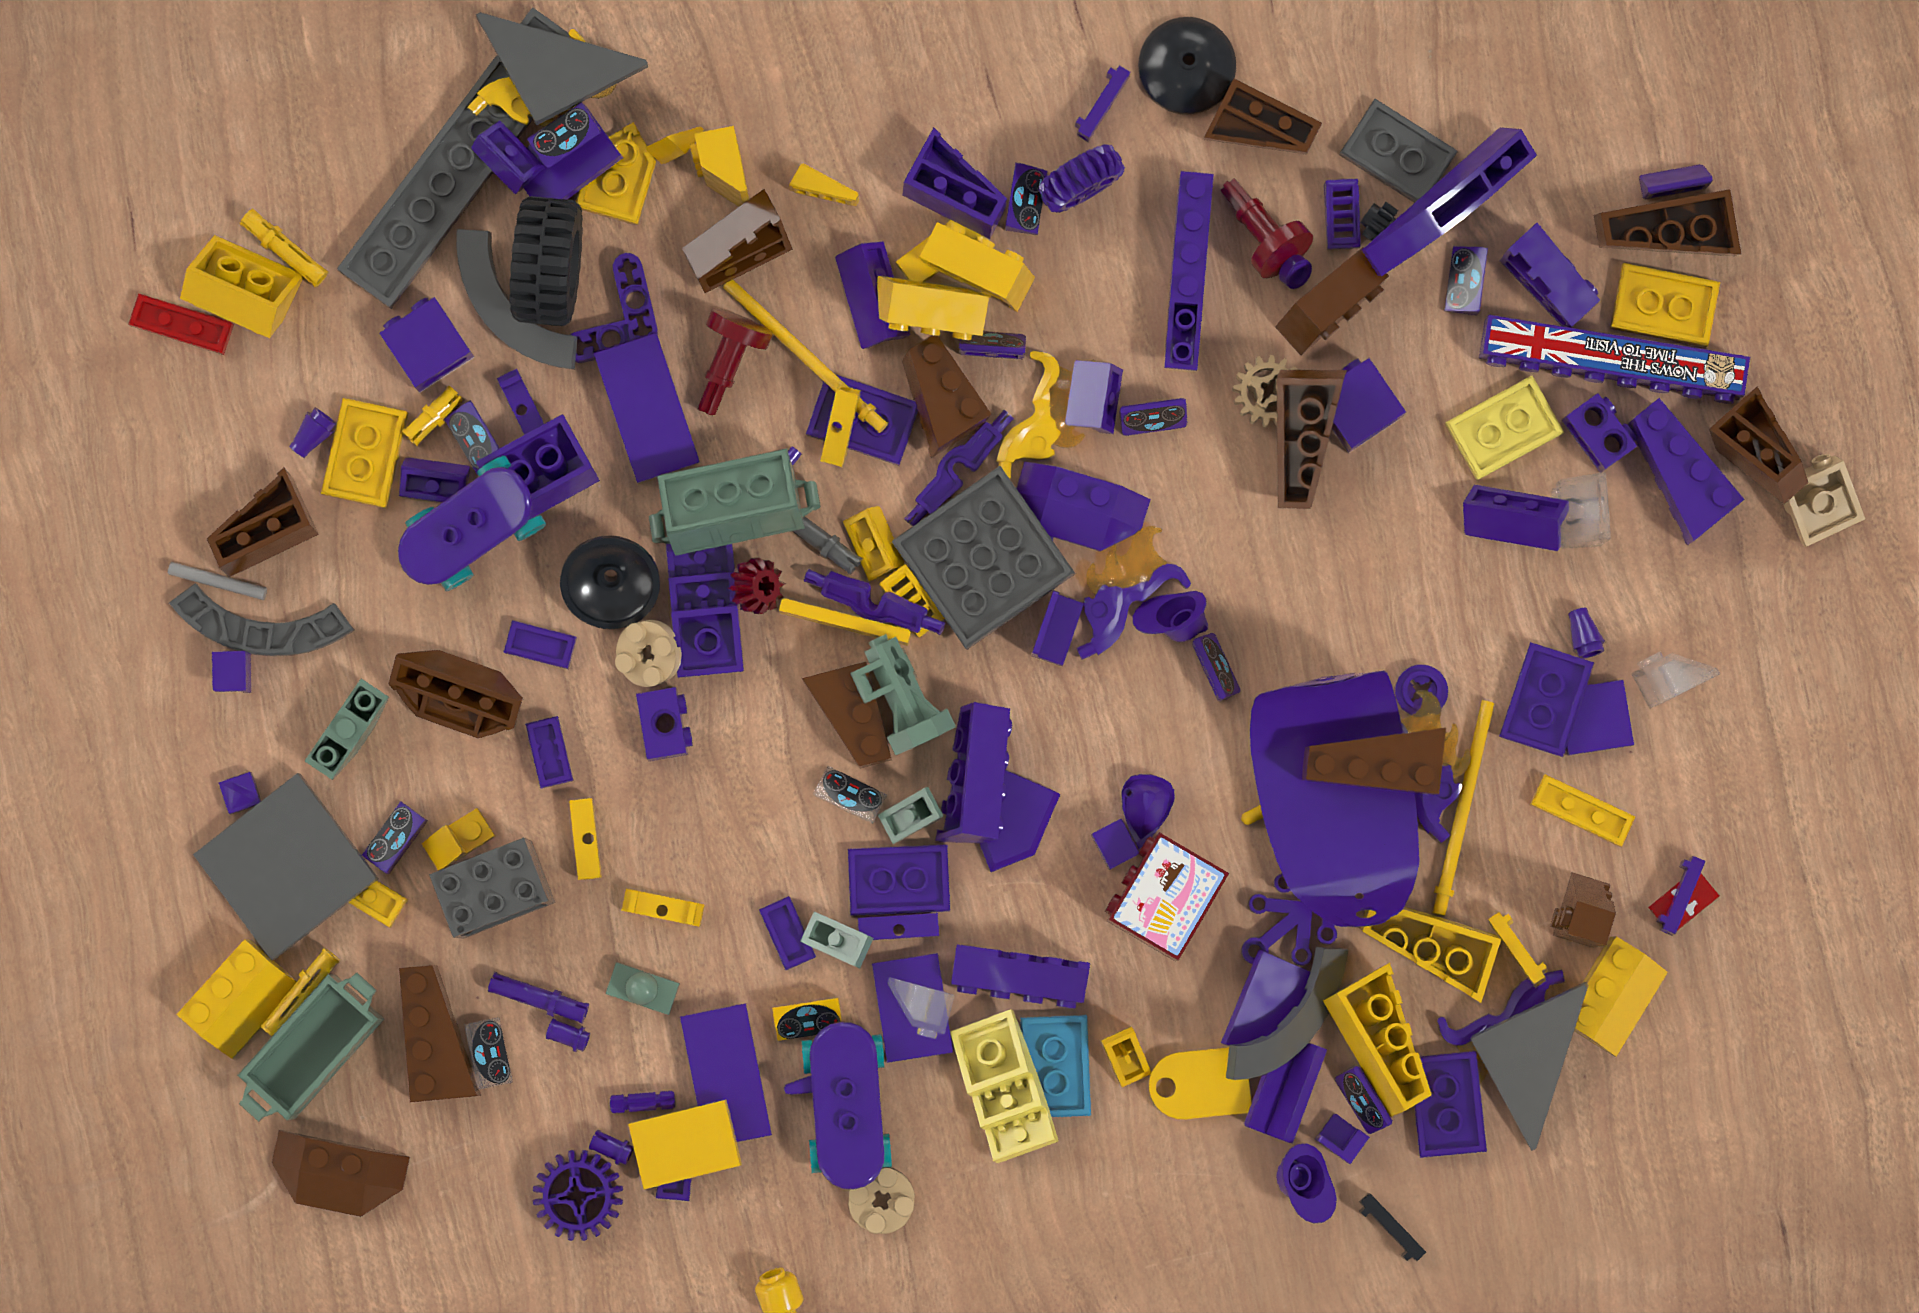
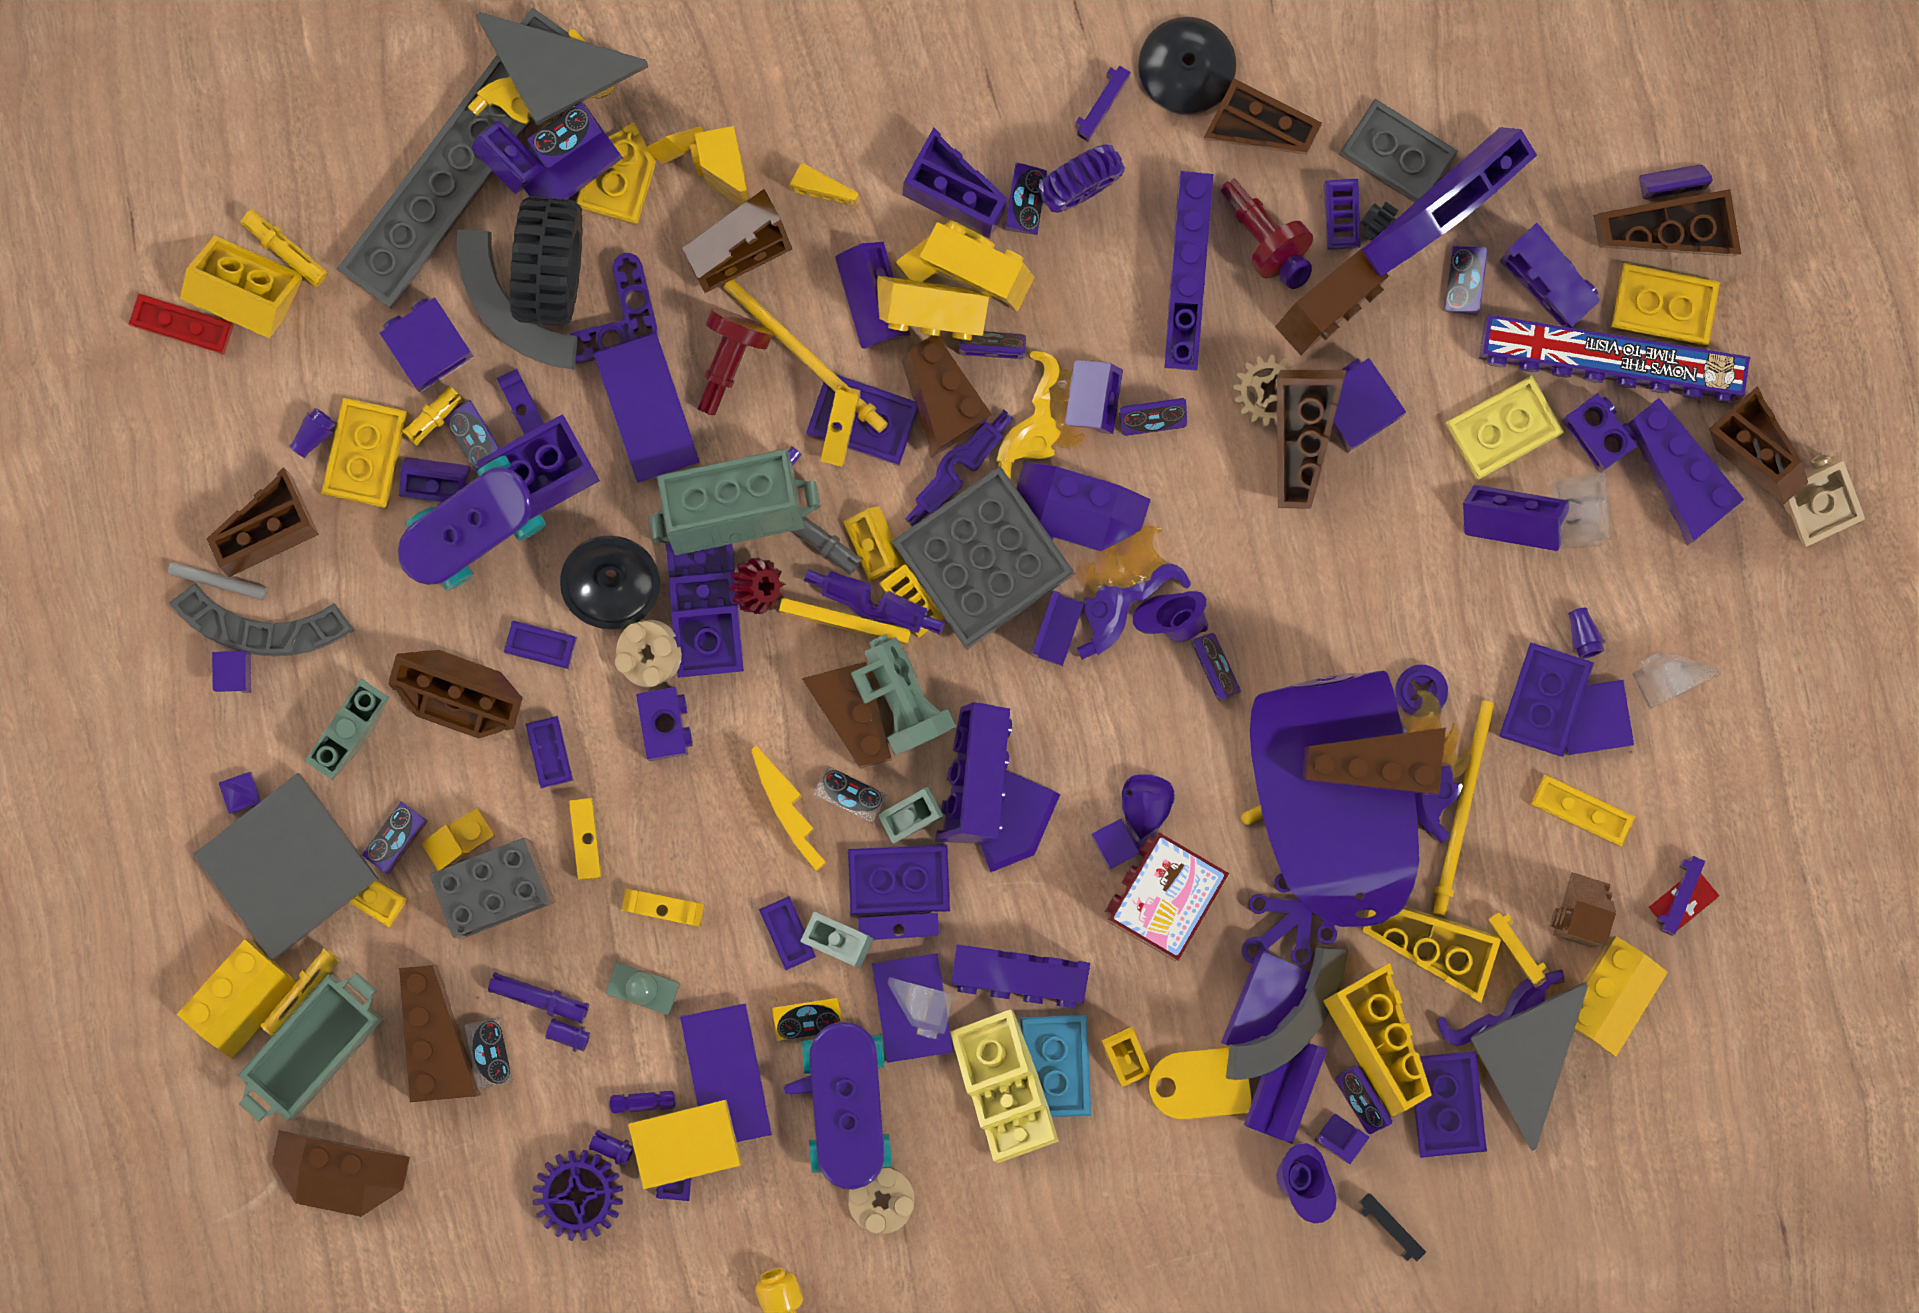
none -> yellow slope [751,746,827,872]

